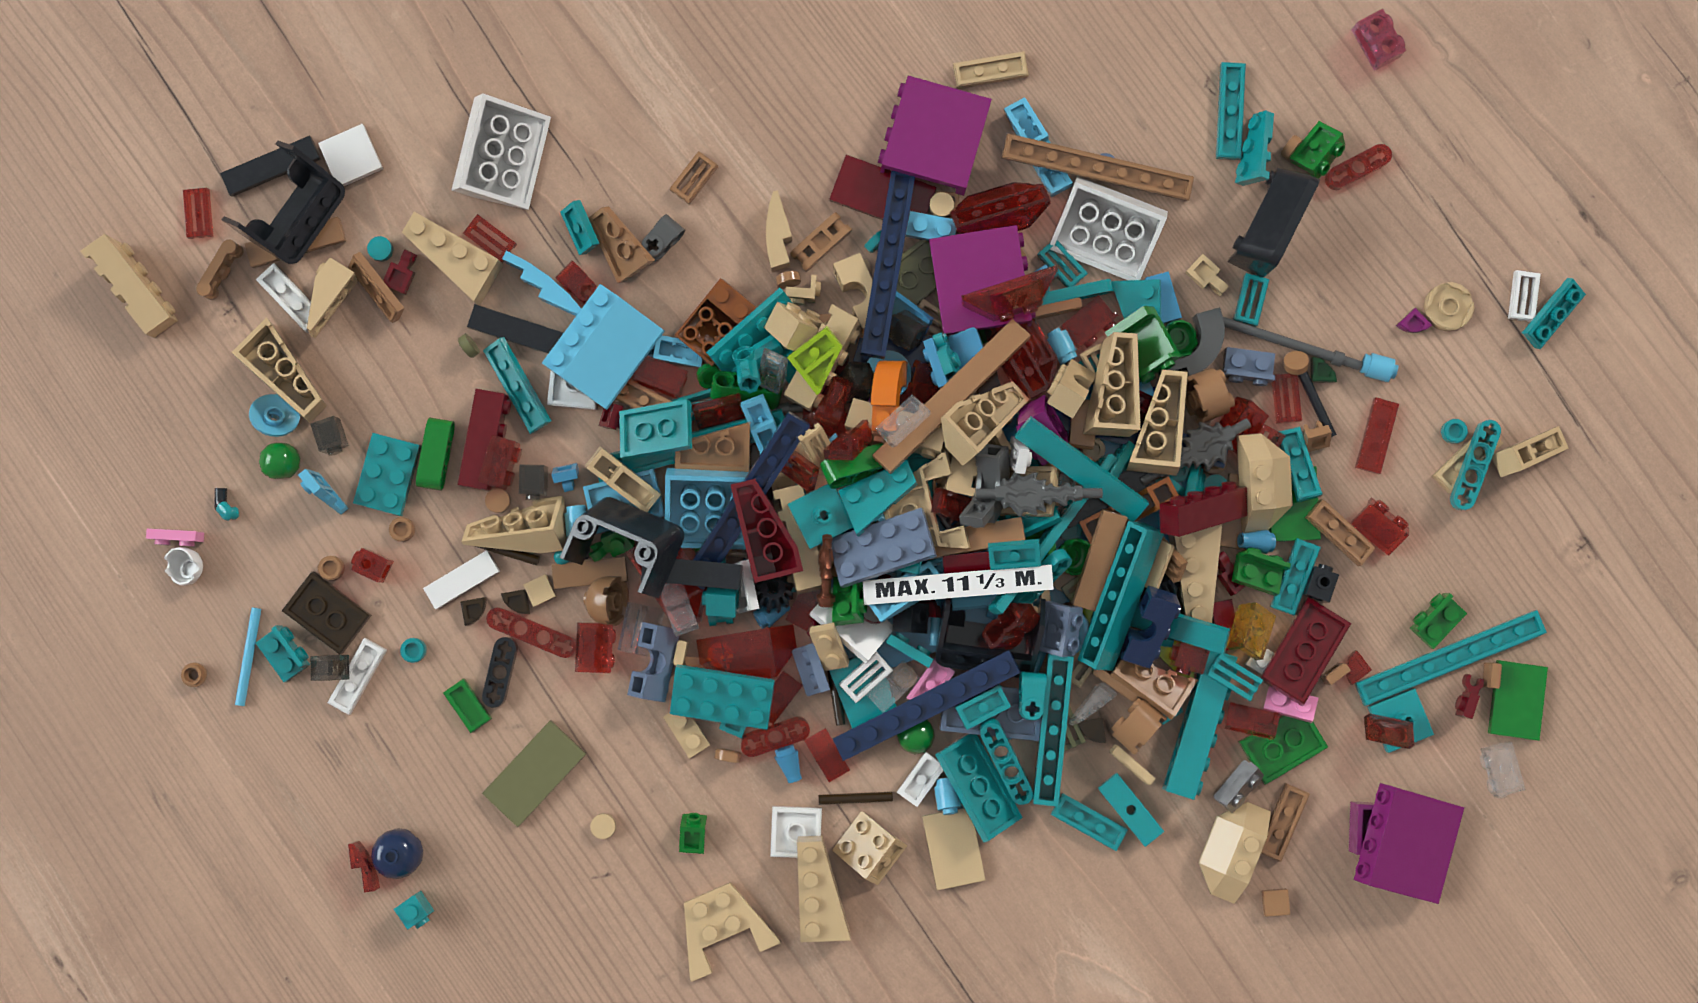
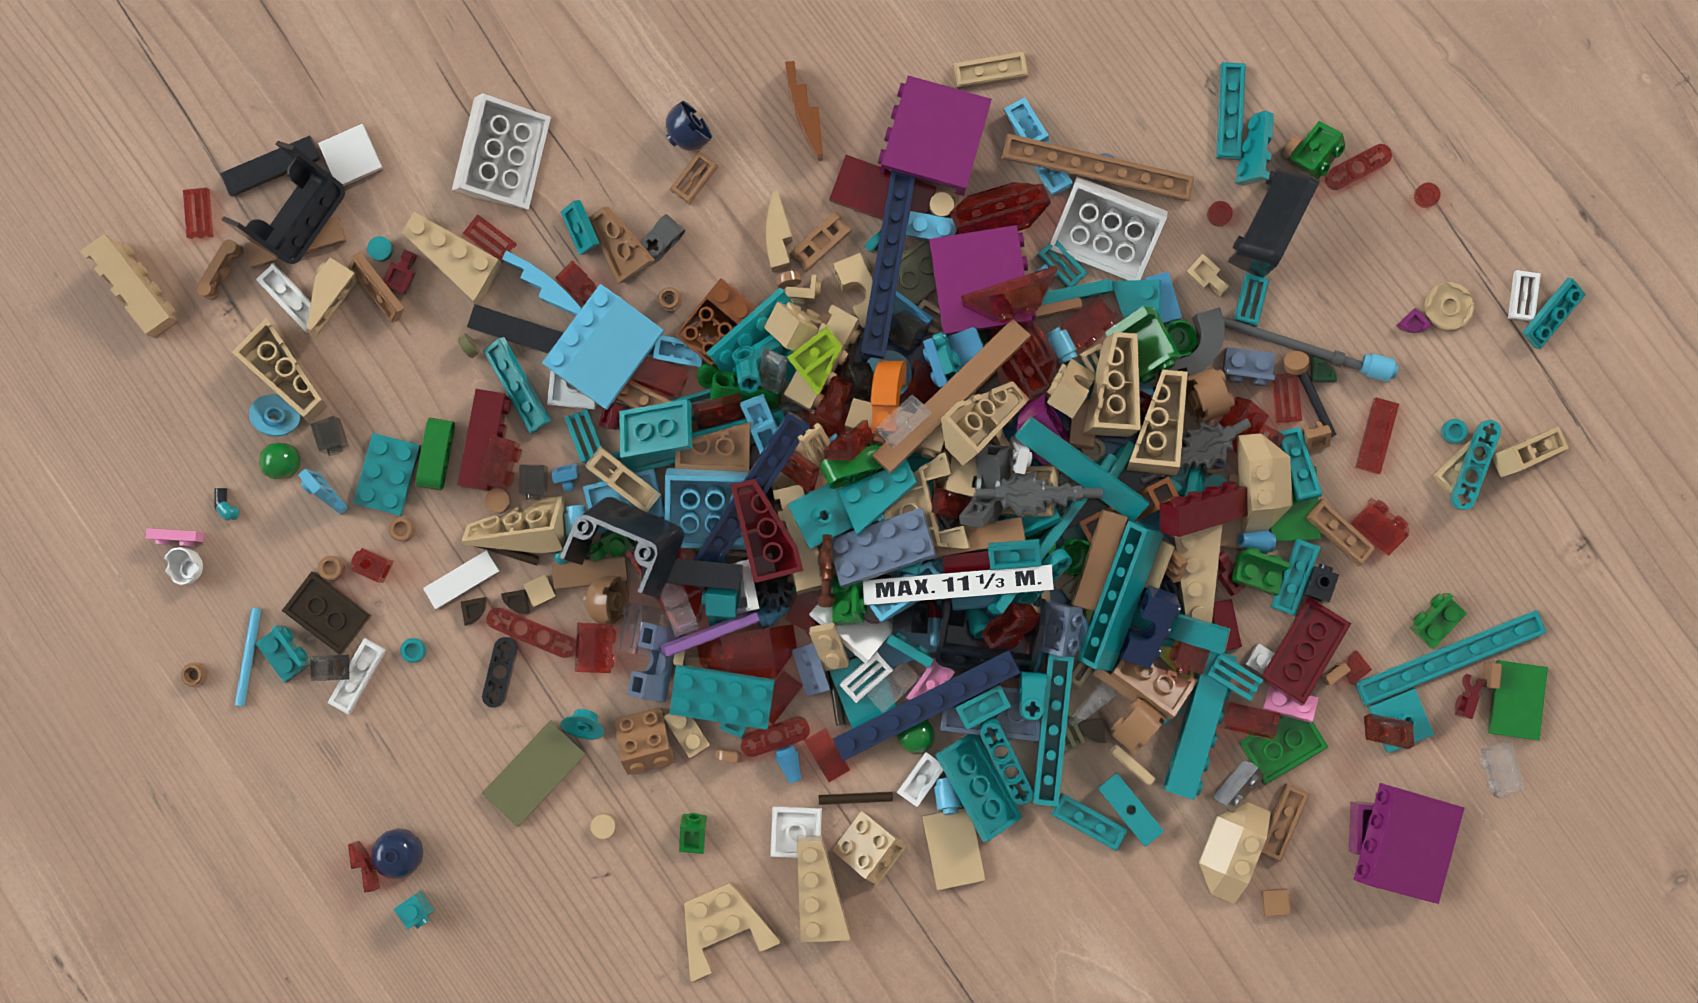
green tile [443,678,492,733] -> none
clear yellow bracket [1226,602,1276,660] -> none
clear pink brick [1351,9,1406,71] -> none
none -> teal piece [561,709,604,740]
none -> teal tile [564,408,603,463]
none -> medium nougat bracket [614,708,675,775]
none -> medium nougat plate [657,287,682,312]
none -> medium lavender tile [660,611,759,657]
none -> dark blue cylinder [666,100,712,151]
none -> dark orange slope [785,61,823,161]
none -> teal cone [966,608,993,639]
none -> clear red tile [1207,201,1233,227]
none -> clear red tile [1414,182,1441,208]

